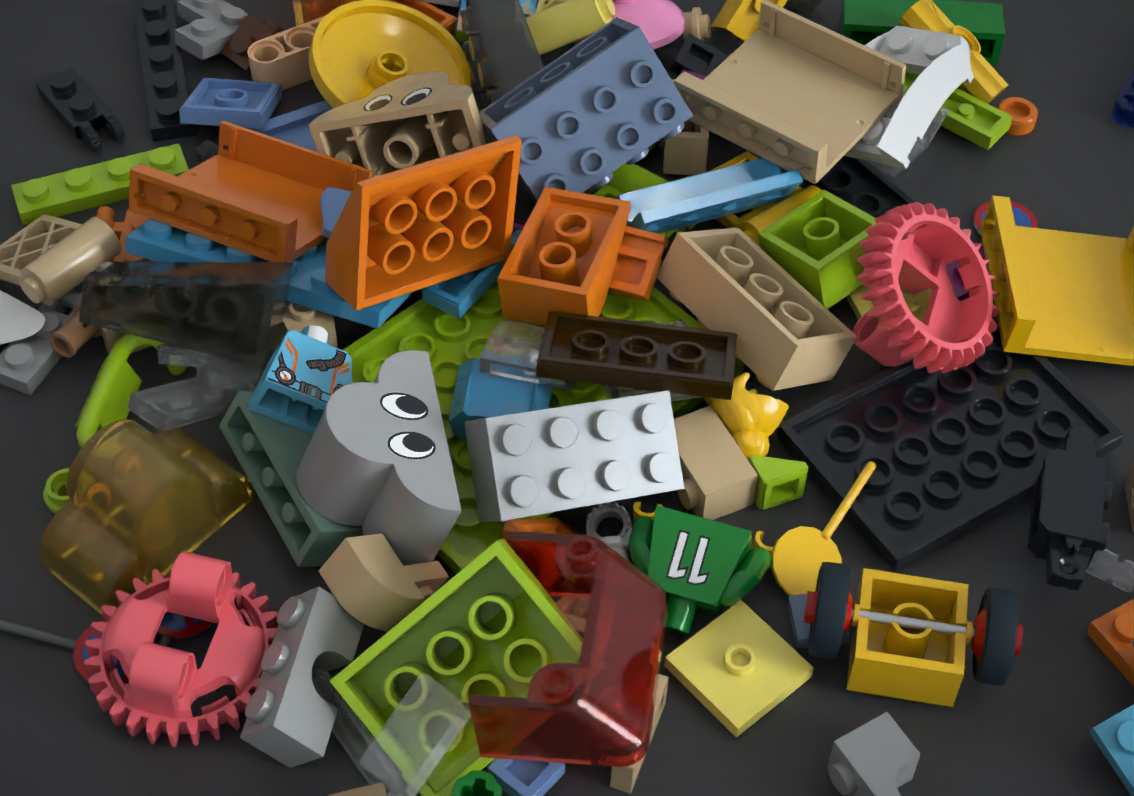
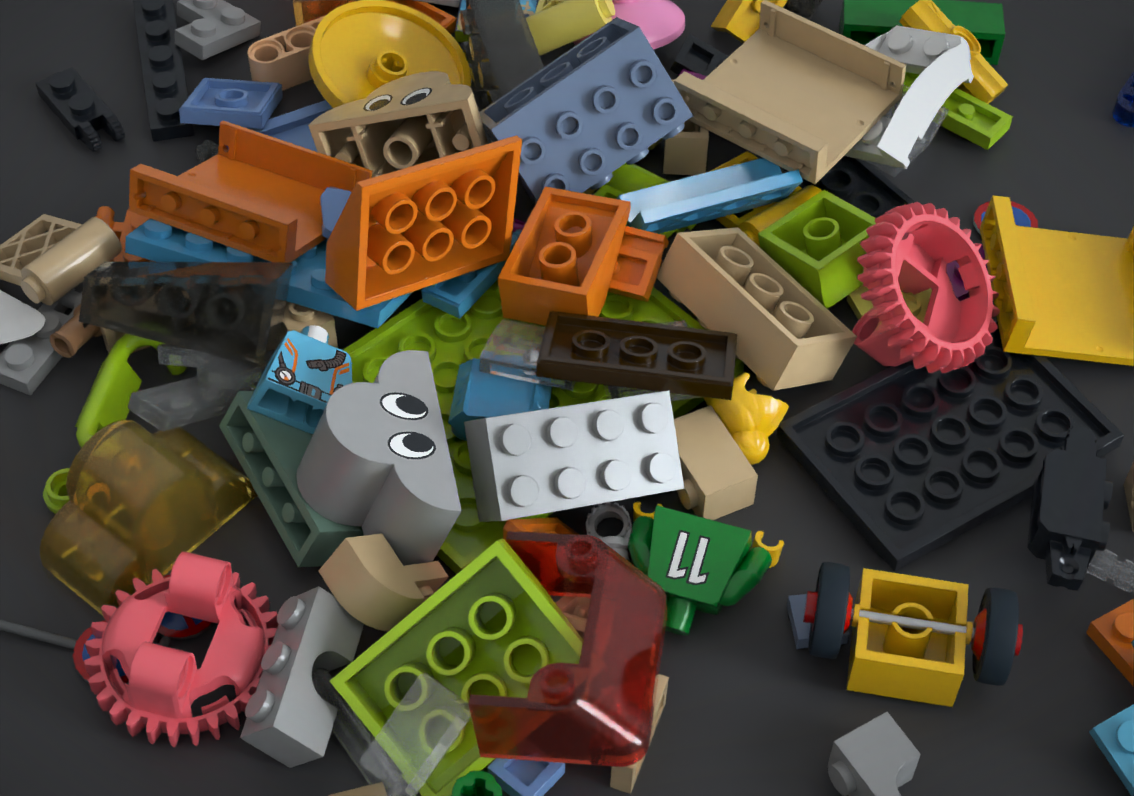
lime plate [11,143,189,226] -> none
reddish brown bracket [220,14,284,75] -> none
light yellow plate [664,600,814,738] -> none
tan plate [683,7,711,42] -> none
lime slope [748,456,808,511] -> none
yellow piece [771,461,876,595] -> none
orange tile [997,97,1038,136] -> none

